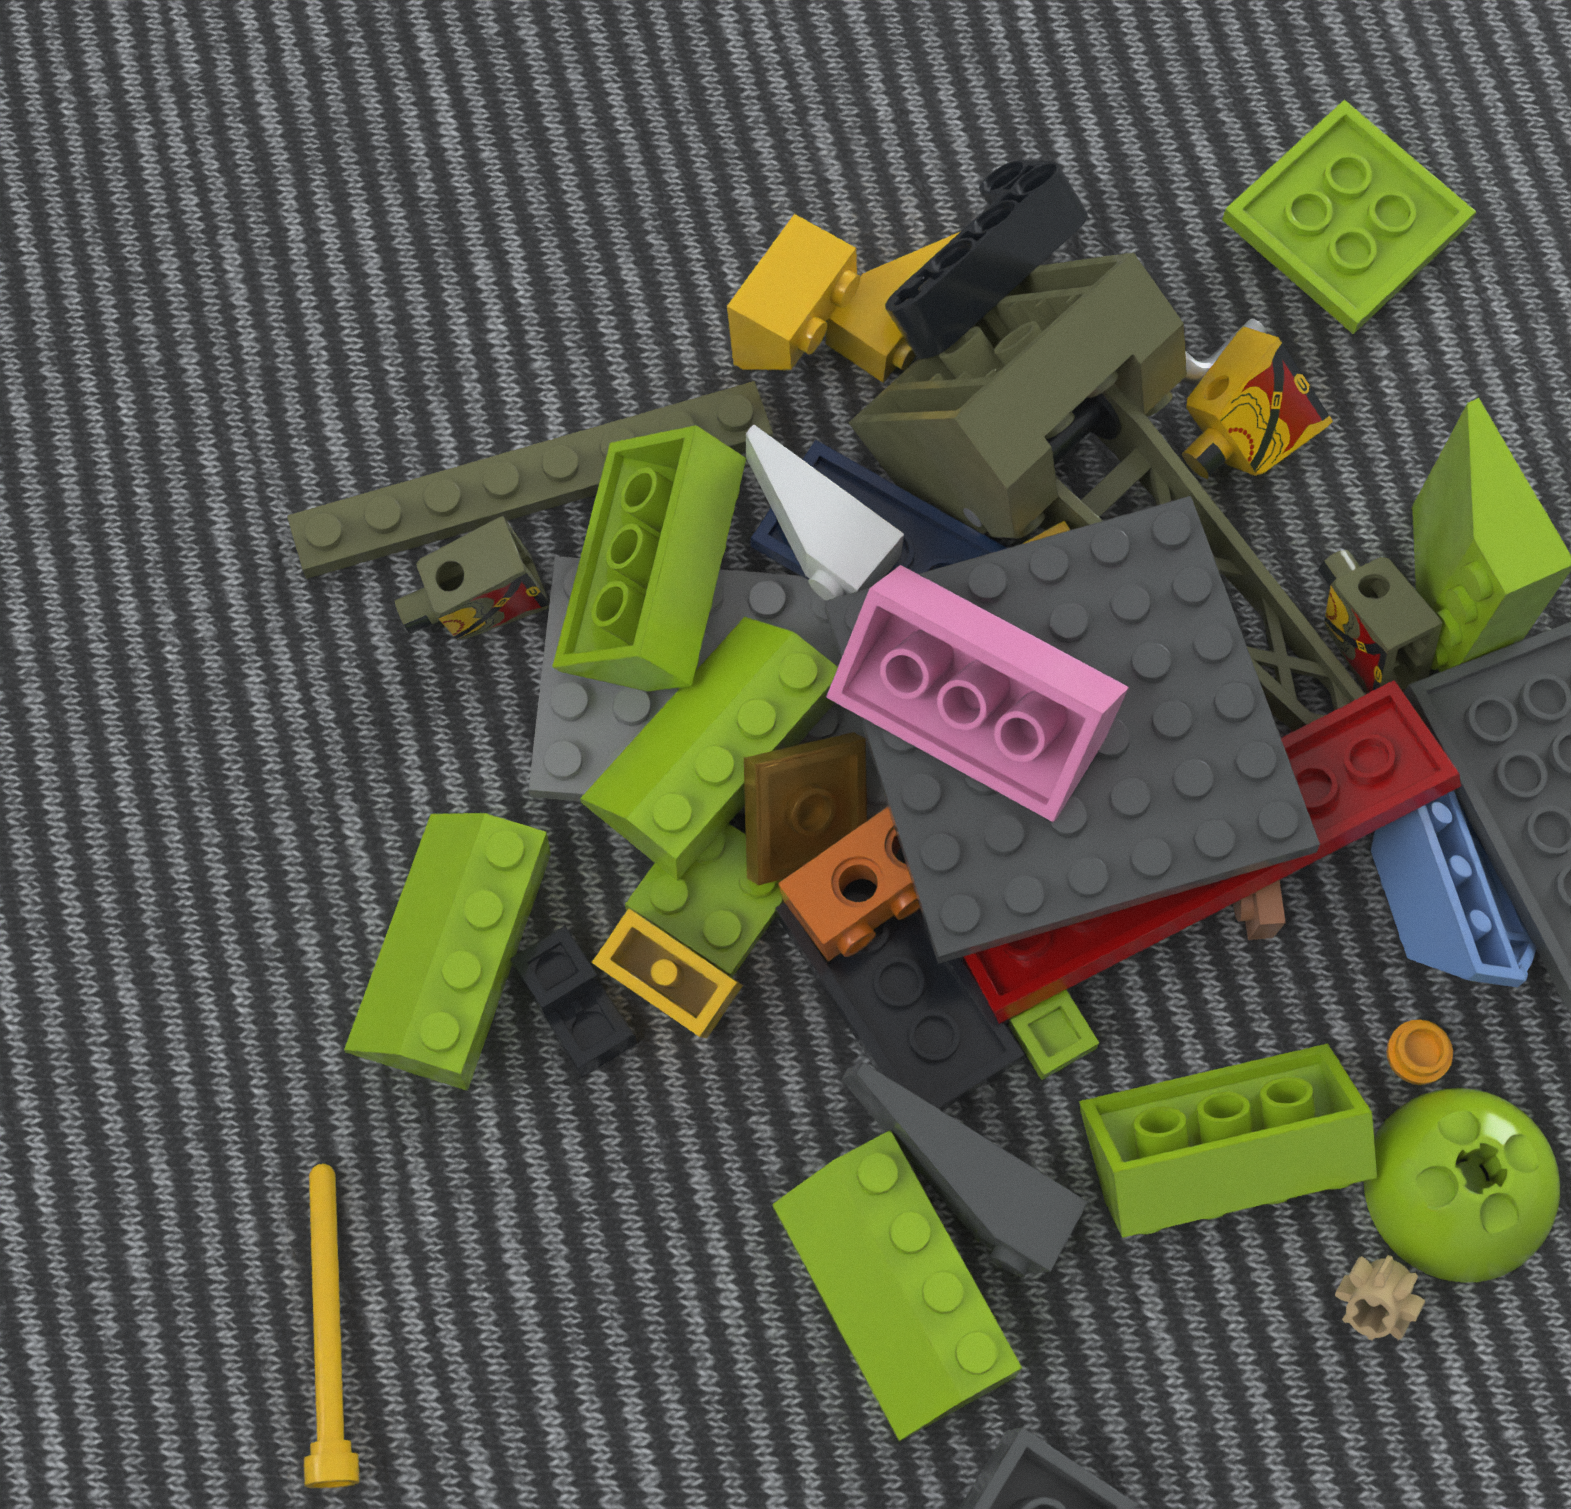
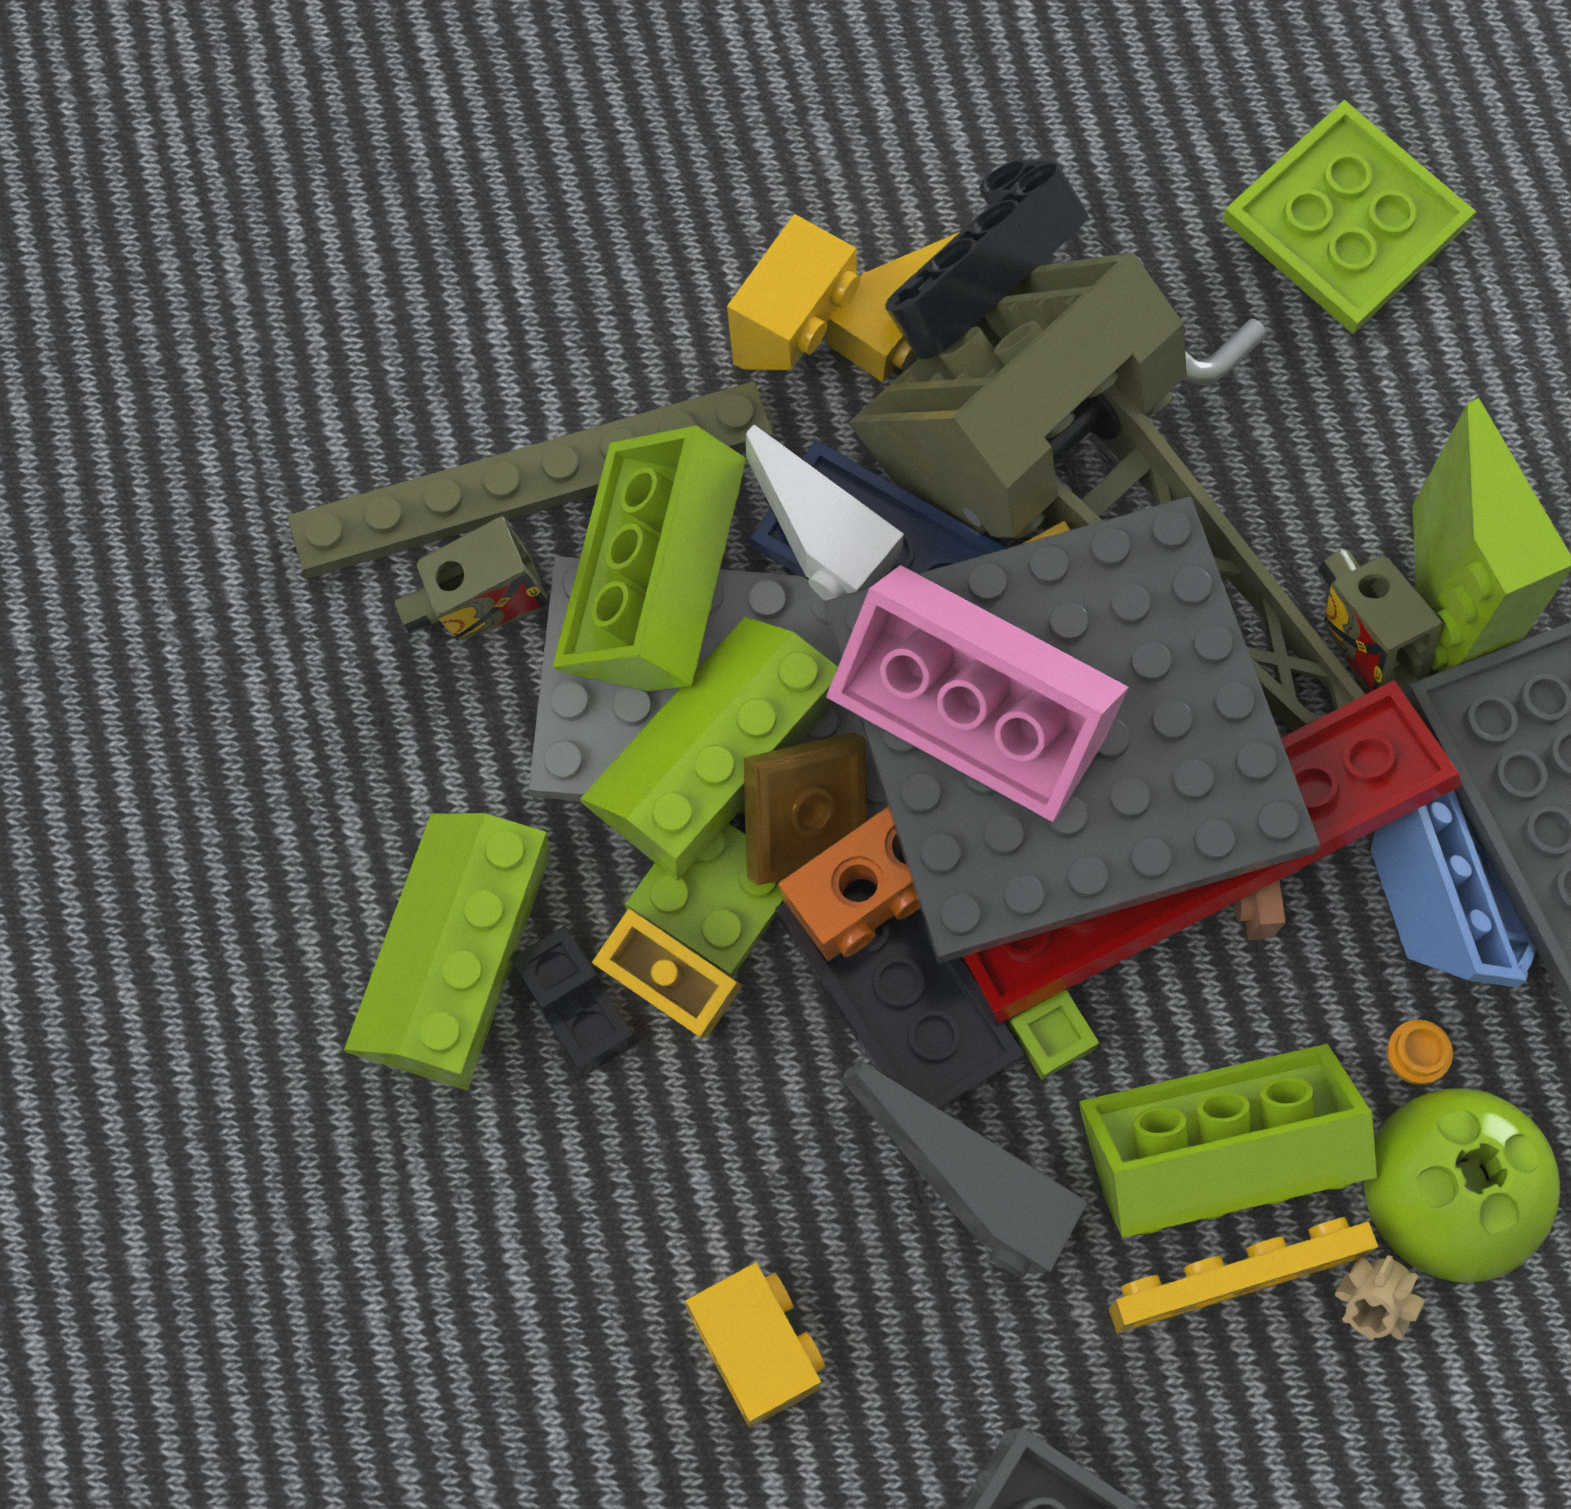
yellow piece [304,1164,359,1488] -> none
lime slope [772,1130,1022,1442] -> none
torso [1182,326,1333,479] -> none
none -> yellow brick [685,1262,826,1429]
none -> yellow plate [1109,1217,1378,1334]

